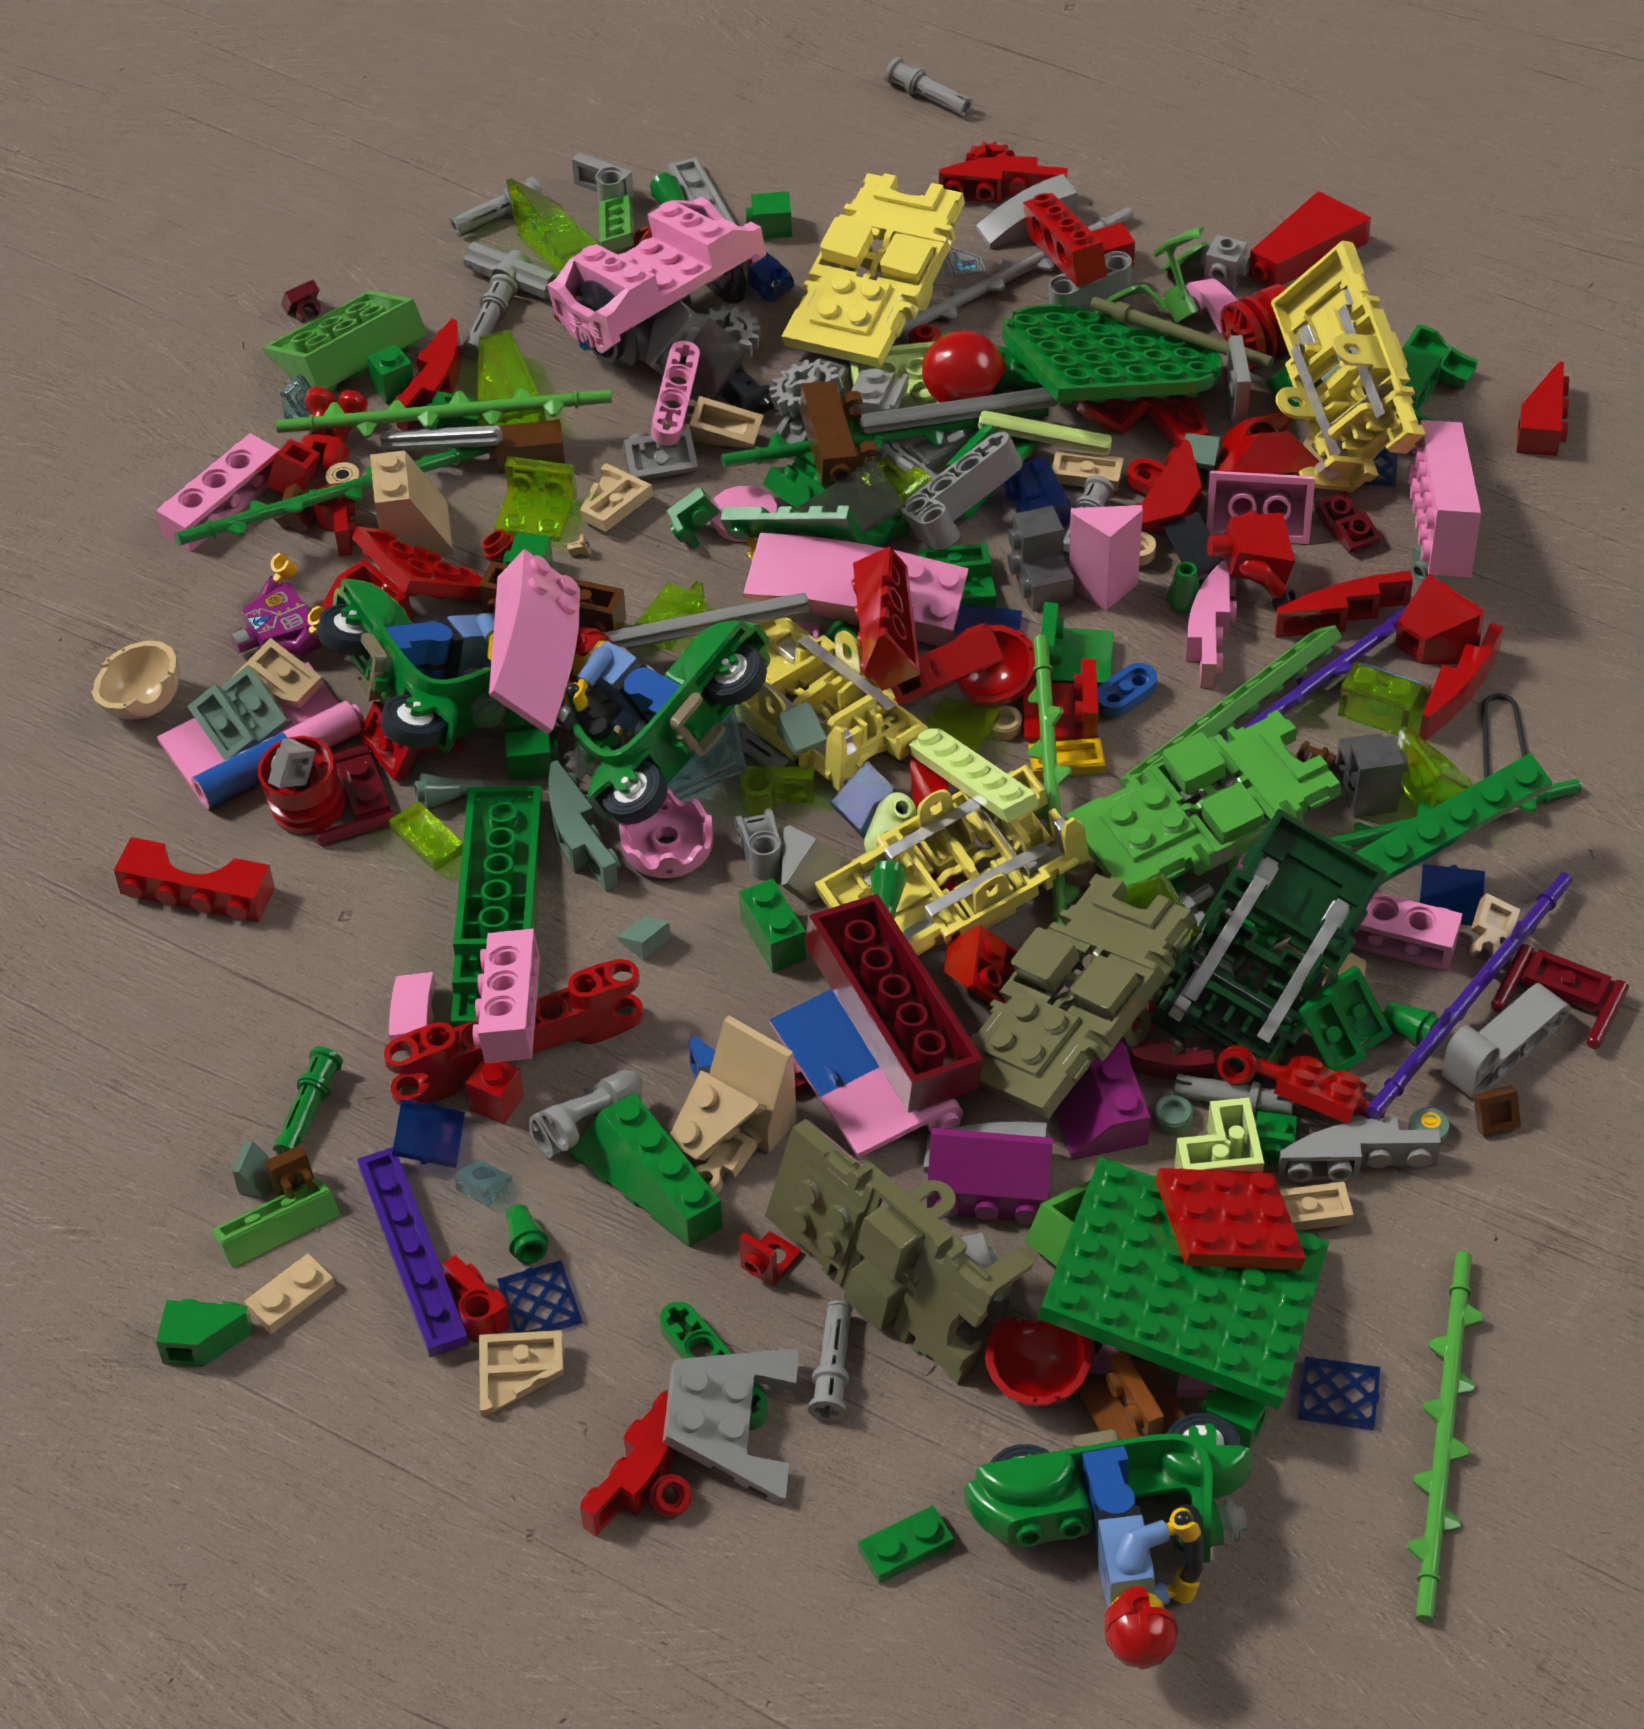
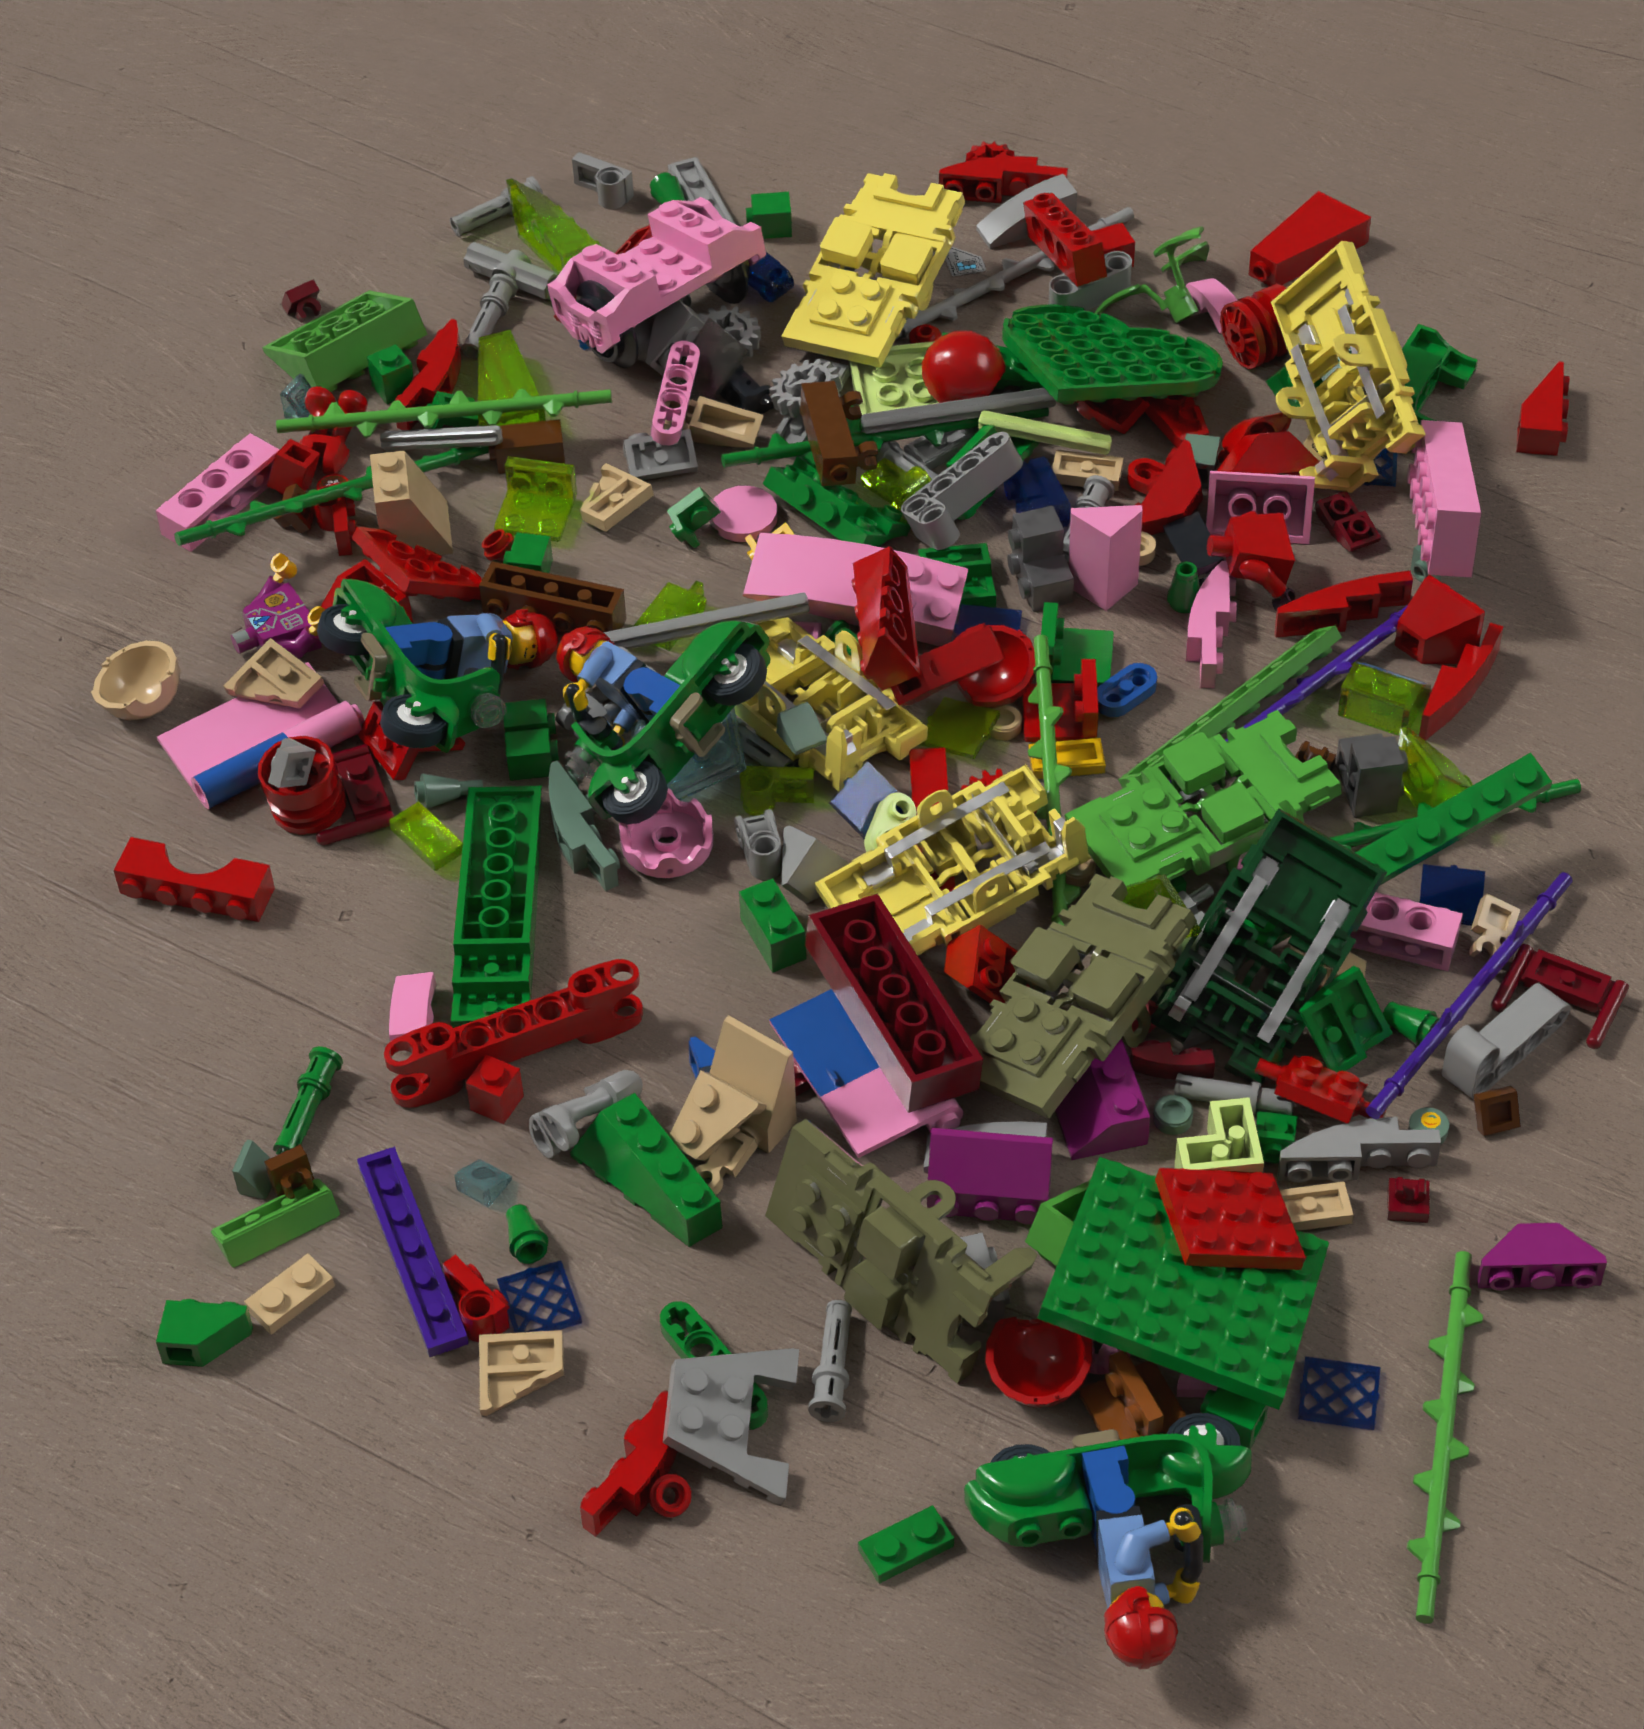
sand green slope [187,665,292,760] -> none
tan tile [325,462,360,485] -> none
clear blue piece [392,1099,465,1168] -> none
bright pink brick [473,929,540,1063] -> none
bright pink slope [489,549,580,734] -> none
tan piece [567,534,591,557] -> none
bright green plate [599,193,635,254] -> none
sand green slope [617,915,671,960] -> none
green wing [720,506,864,544] -> none
red bracket [739,1231,801,1287] -> none
clear smoke piece [797,460,906,534] -> none
light grey plate [851,369,909,414] -> none
green cone [870,861,908,919] -> none
light grey pin [884,57,973,117] -> none
yellowish green plate [908,727,1040,823] -> none
olive bar [1090,296,1274,370] -> none
light grey brick [1201,235,1250,292] -> none
red plate [1217,1045,1257,1085] -> none
light grey tile [1225,335,1251,427] -> none
black piece [1482,693,1527,779] -> none
none -> dark red tile [1387,1177,1430,1223]
none -> magenta slope [1477,1223,1607,1290]

